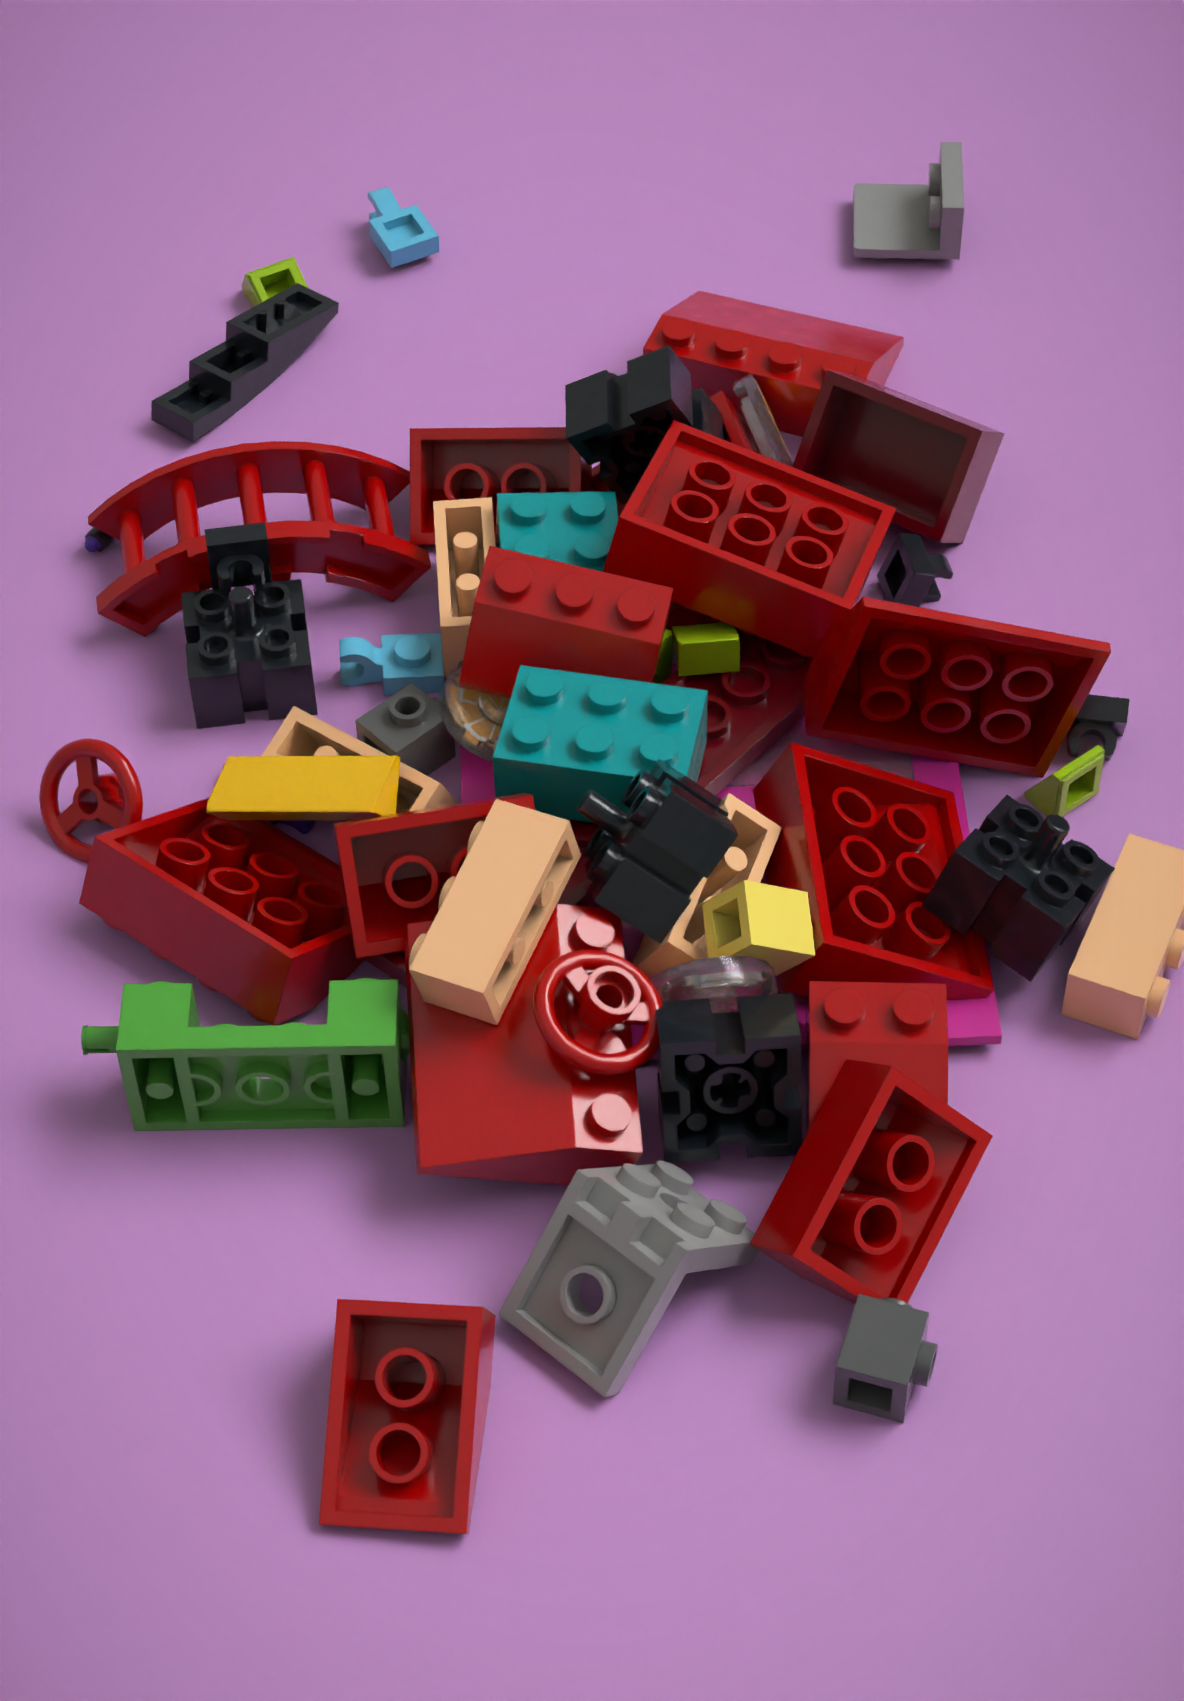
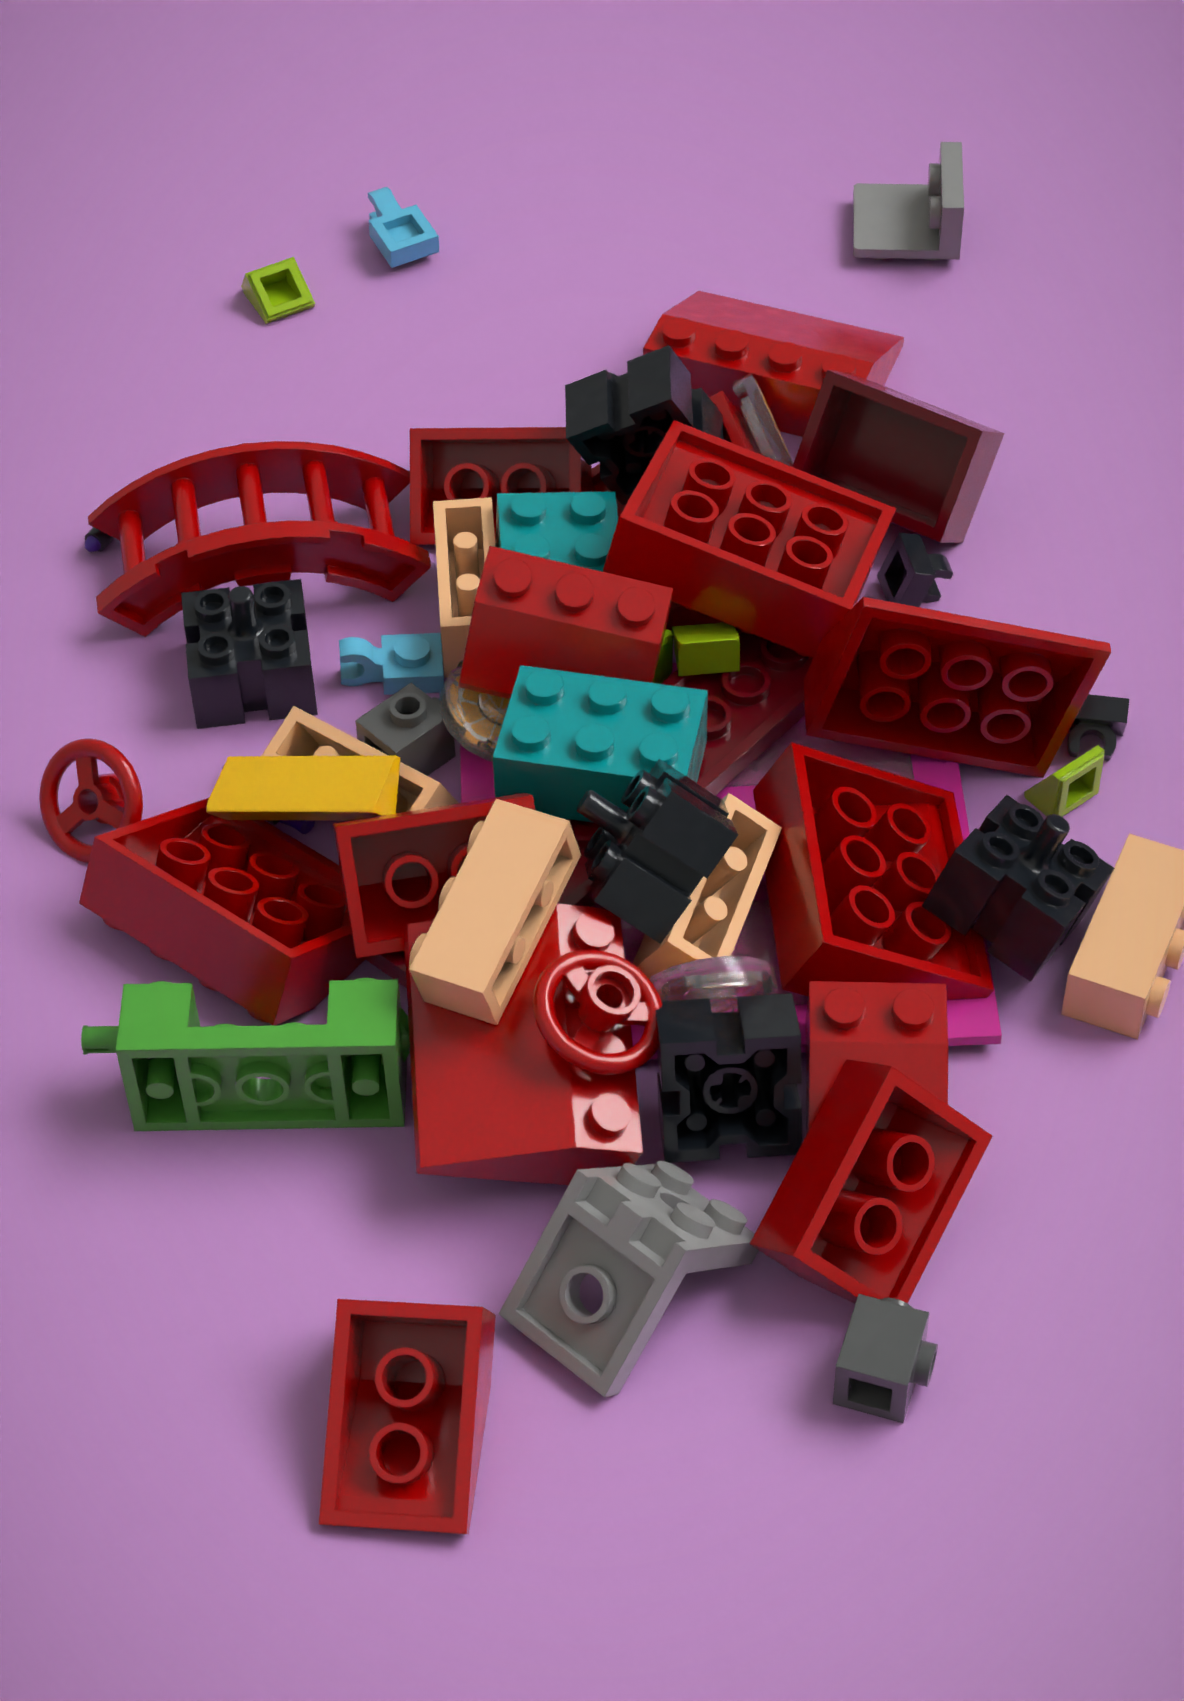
black slope [151,283,339,441] -> none
black tile [204,522,272,596] -> none
light yellow brick [702,880,815,978] -> none

